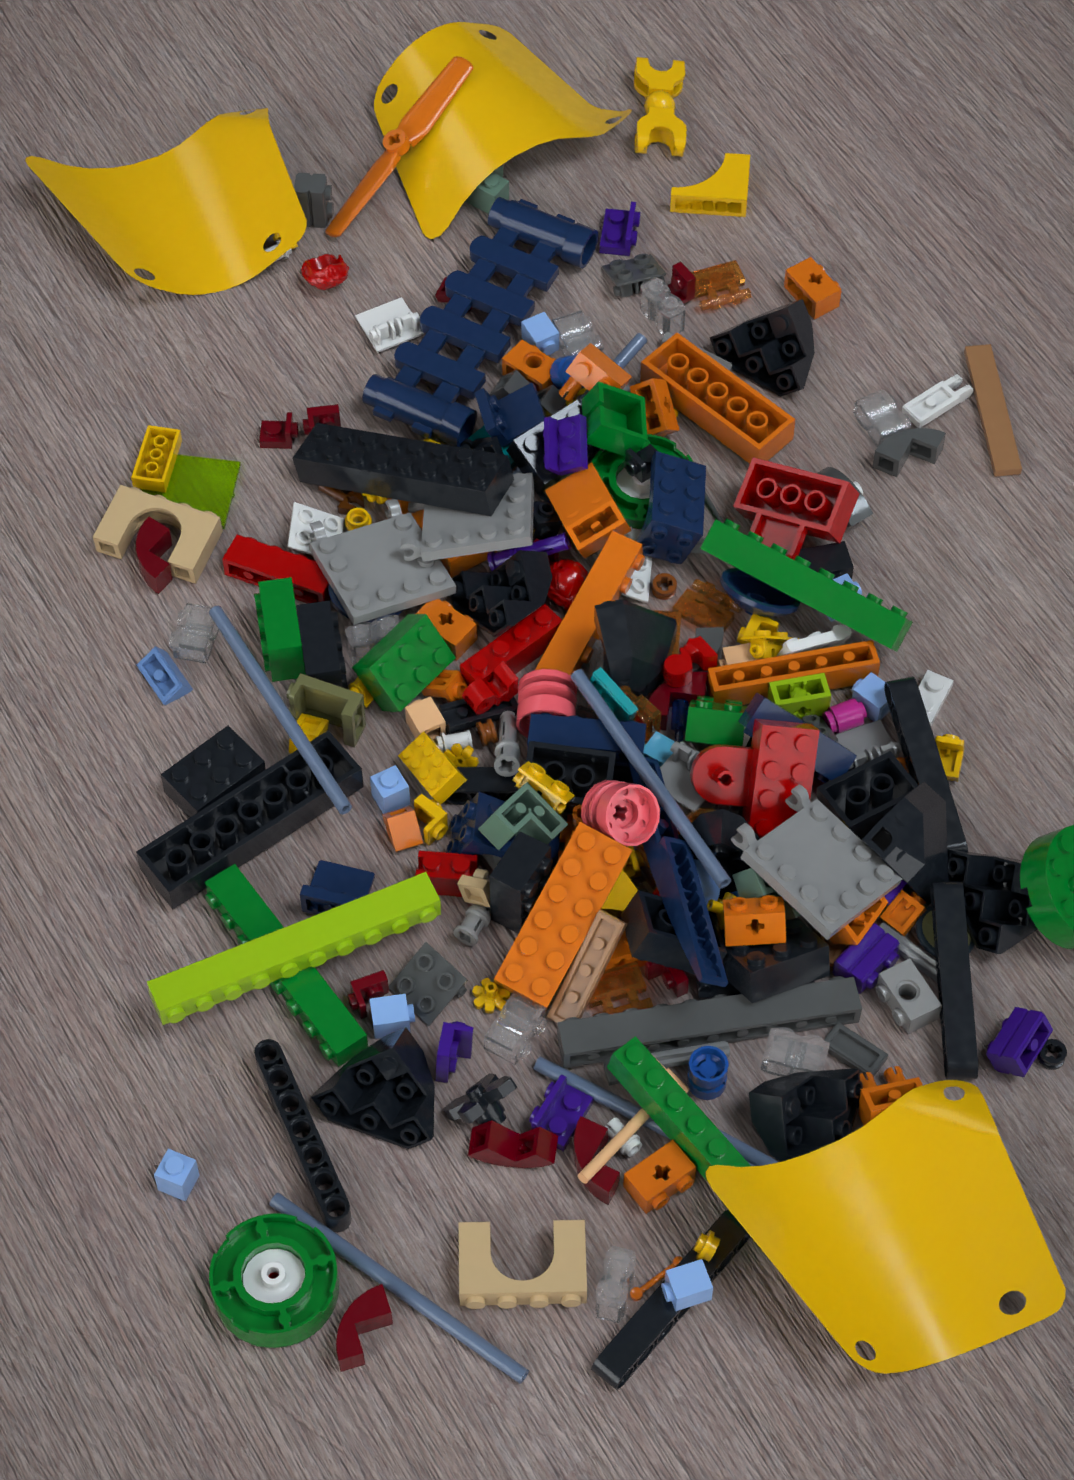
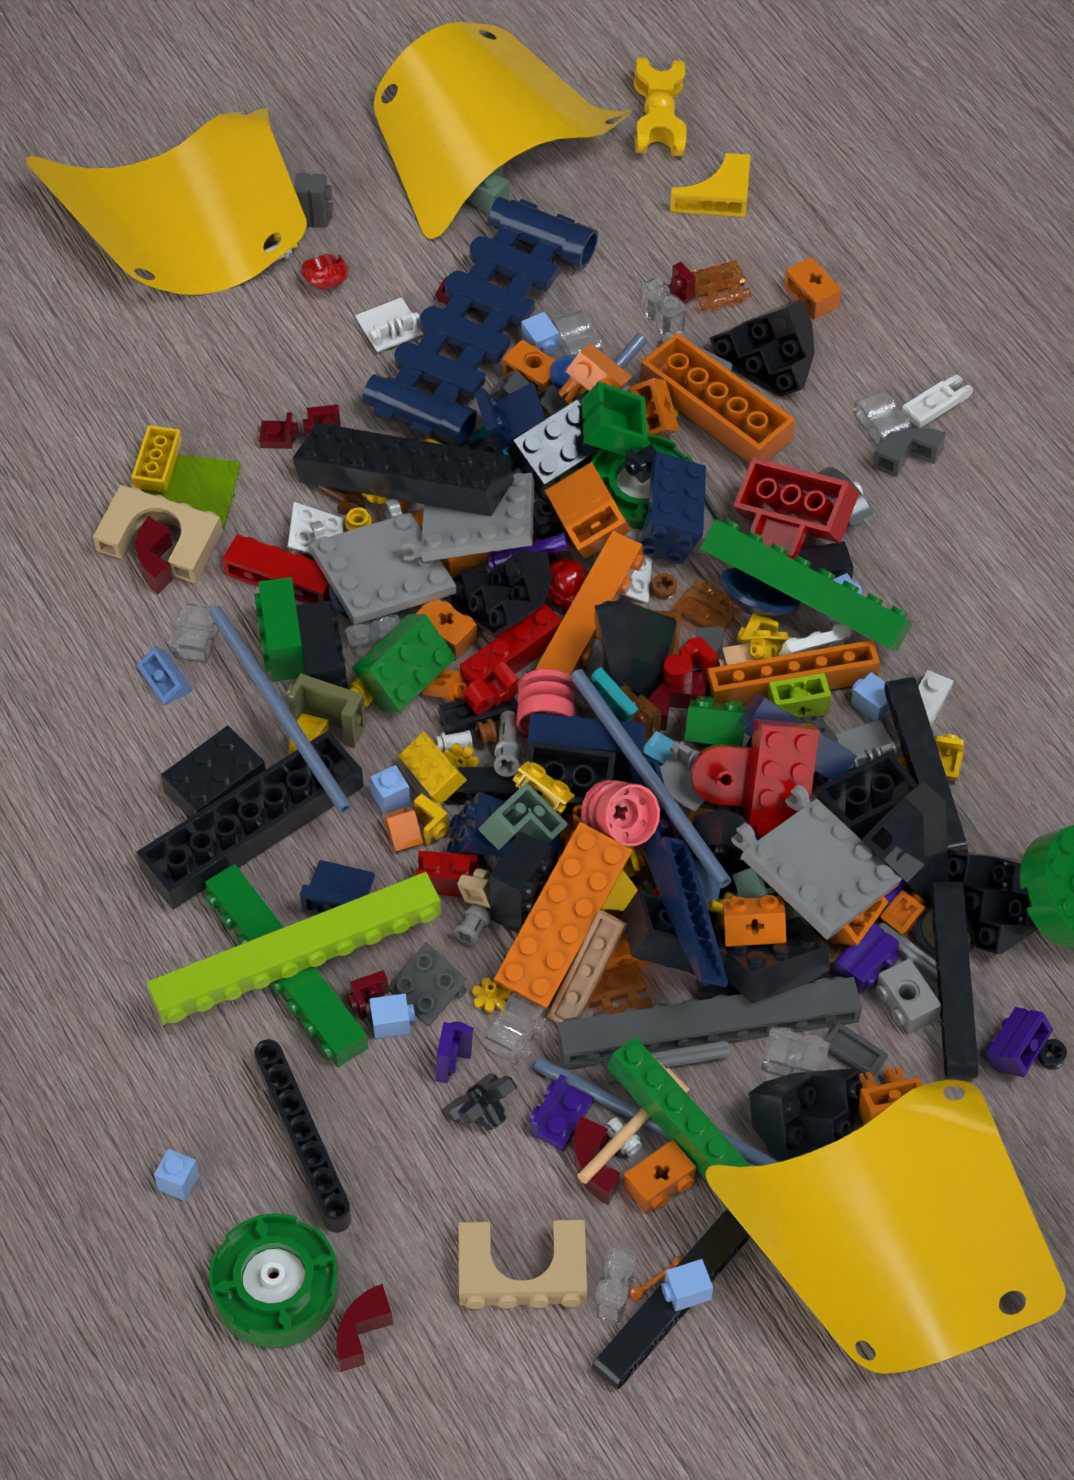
sand blue piece [269,1193,529,1384] -> none
black brick [311,1027,435,1149] -> none
orange piece [325,56,474,237] -> none
light nougat brick [405,696,446,742] -> none
dark red brick [468,1120,558,1168] -> none
dark purple bracket [543,414,588,476] -> none
dark purple bracket [599,201,641,256] -> none
dark grey hinge [602,254,666,298] -> none
dark red bracket [645,961,688,998] -> none
clear blue axle [671,699,689,743] -> none
blue wheel [687,1046,729,1100] -> none
yellow plate [693,1230,720,1262] -> none
dark pink brick [822,698,867,734] -> none
medium nougat tile [964,344,1022,477] -> none

